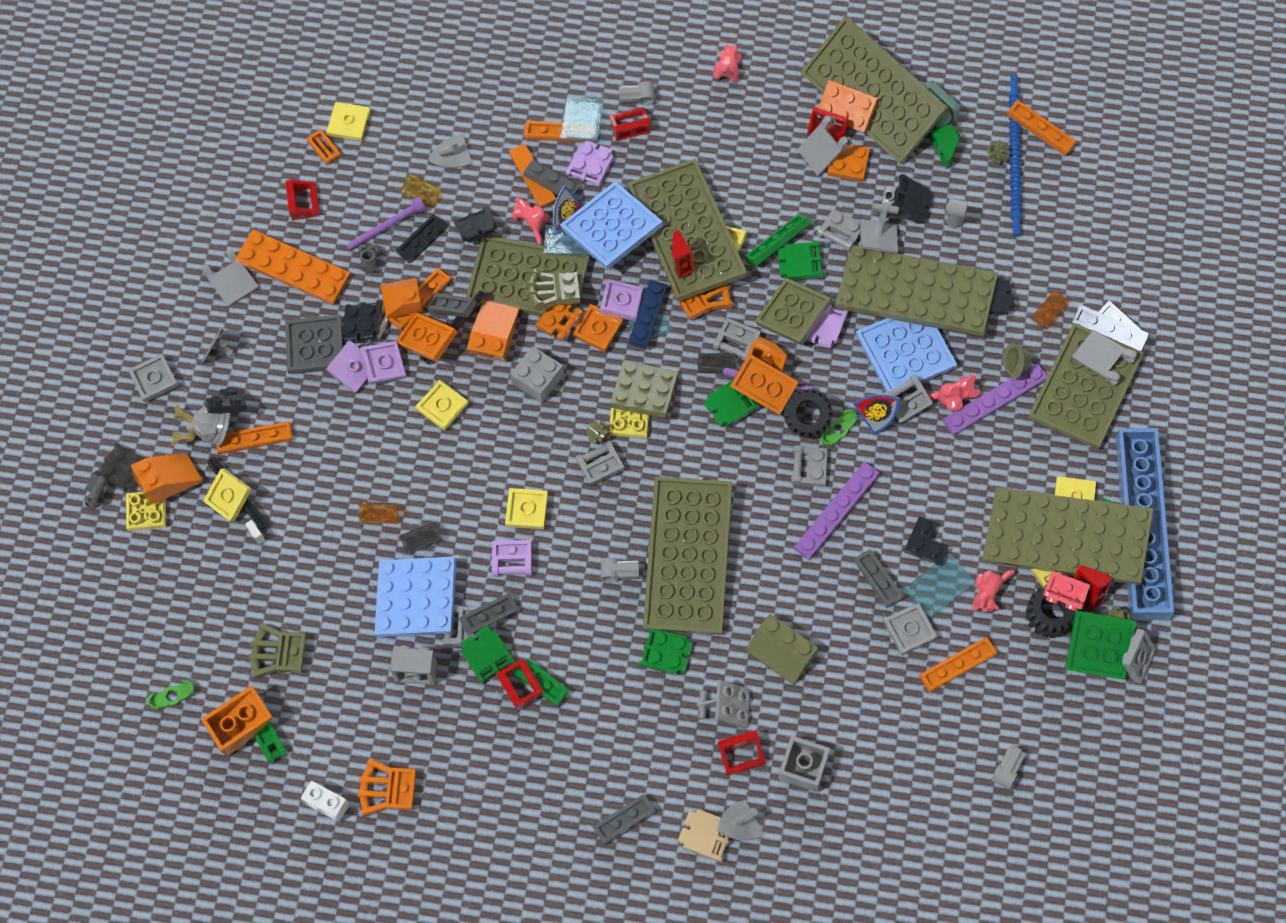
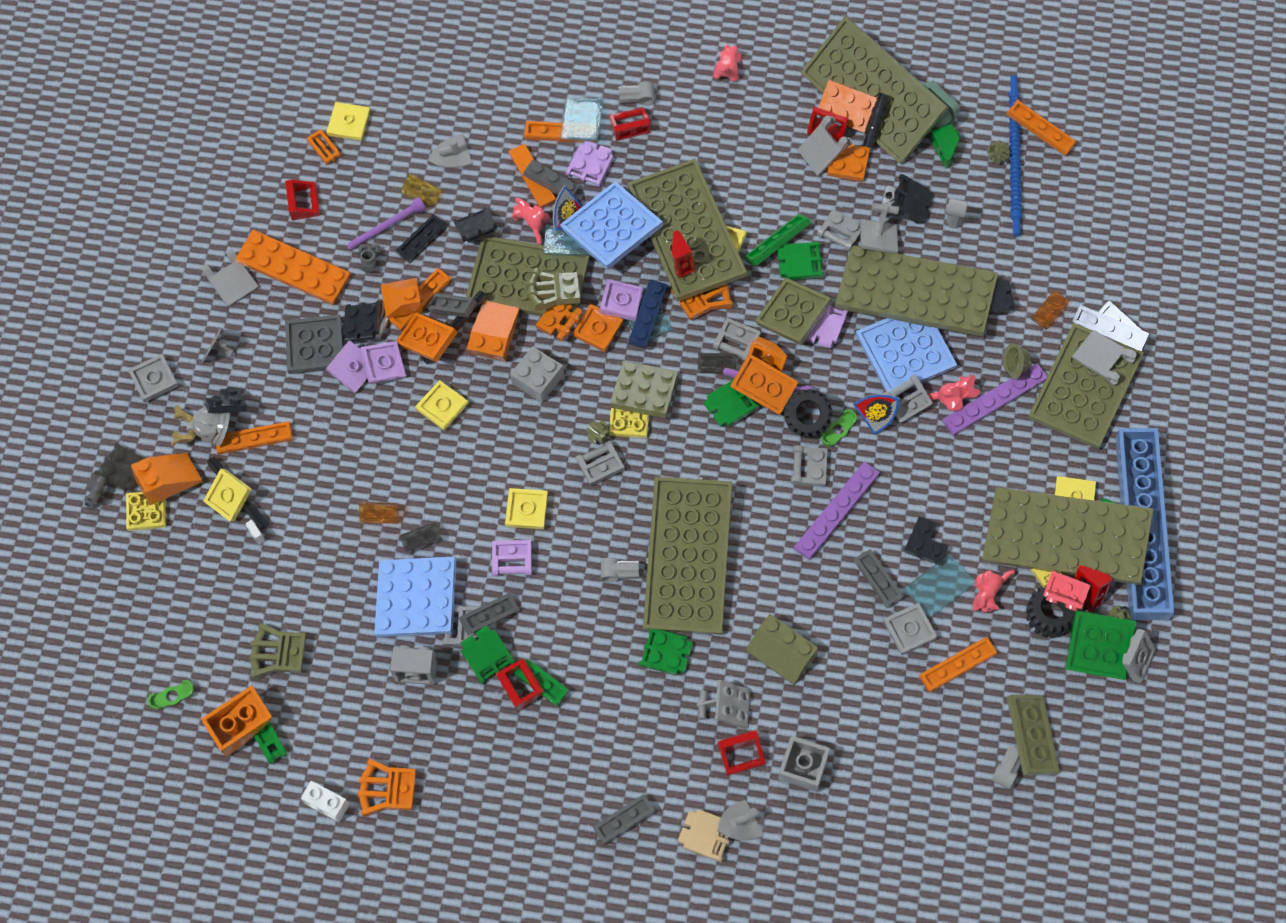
none -> black pin [862,92,890,148]
none -> olive tile [1007,695,1060,775]

